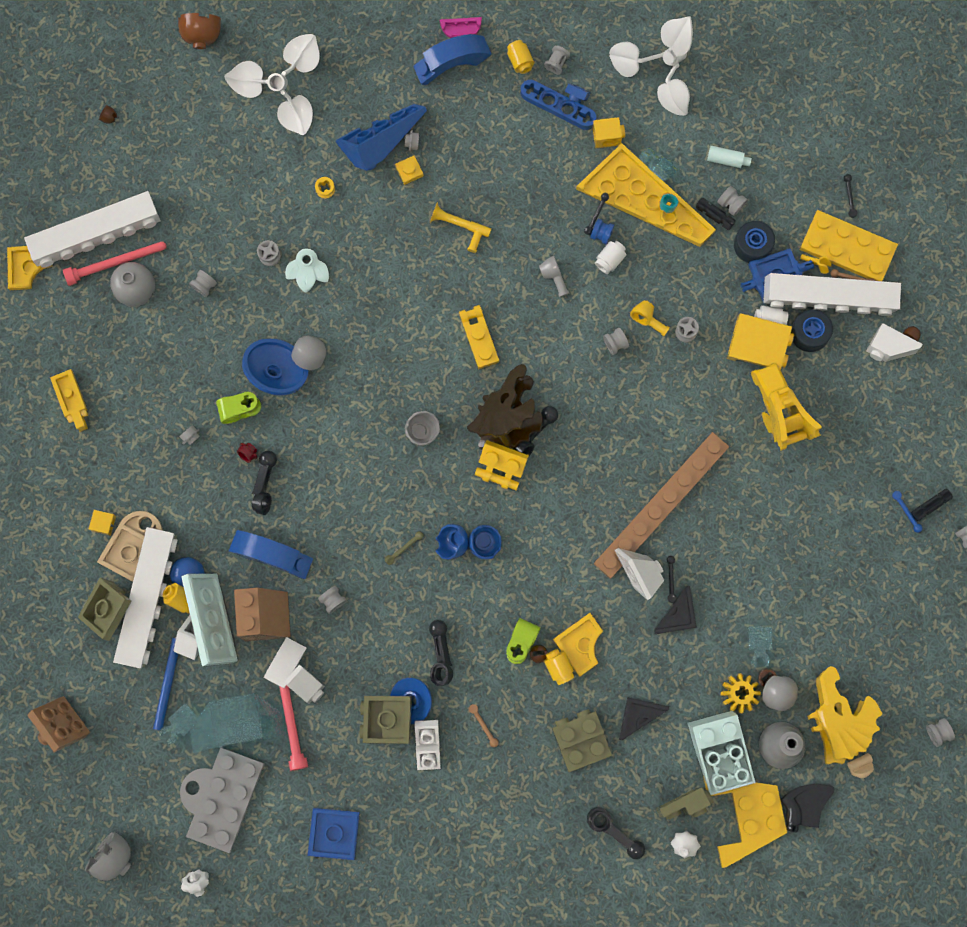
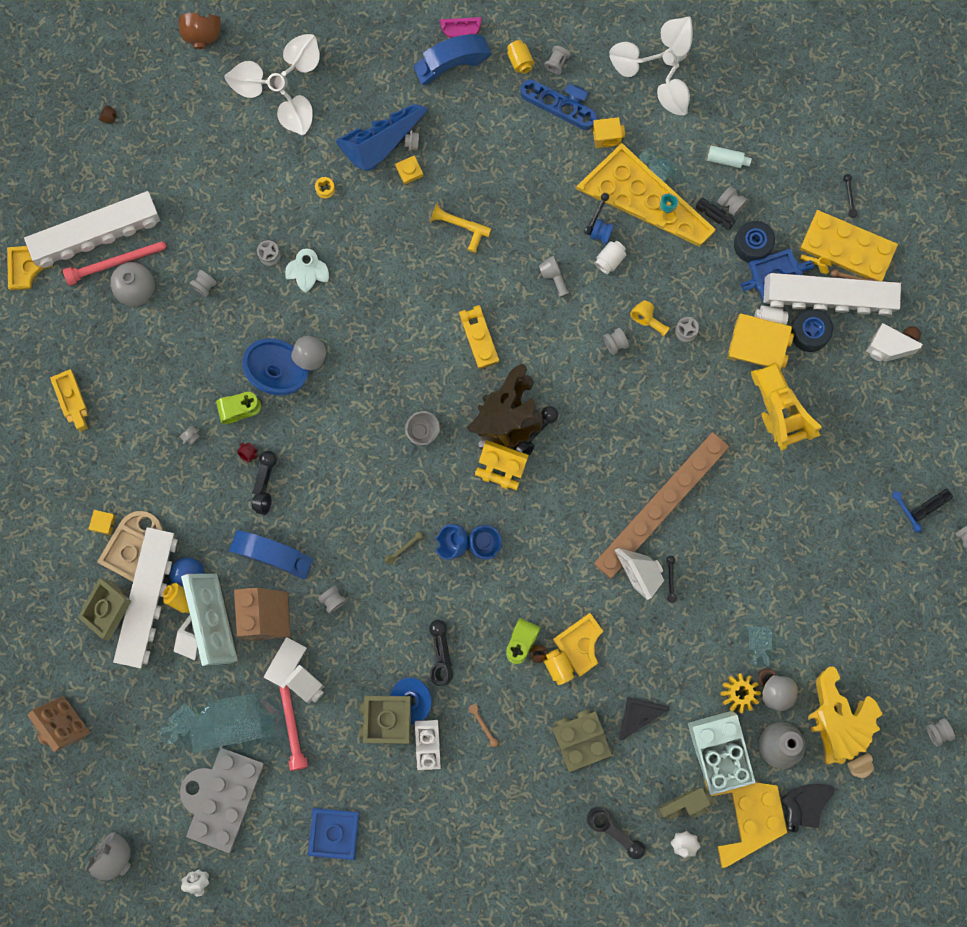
blue bar [153,638,178,730] -> none
black tile [654,586,697,634] -> none

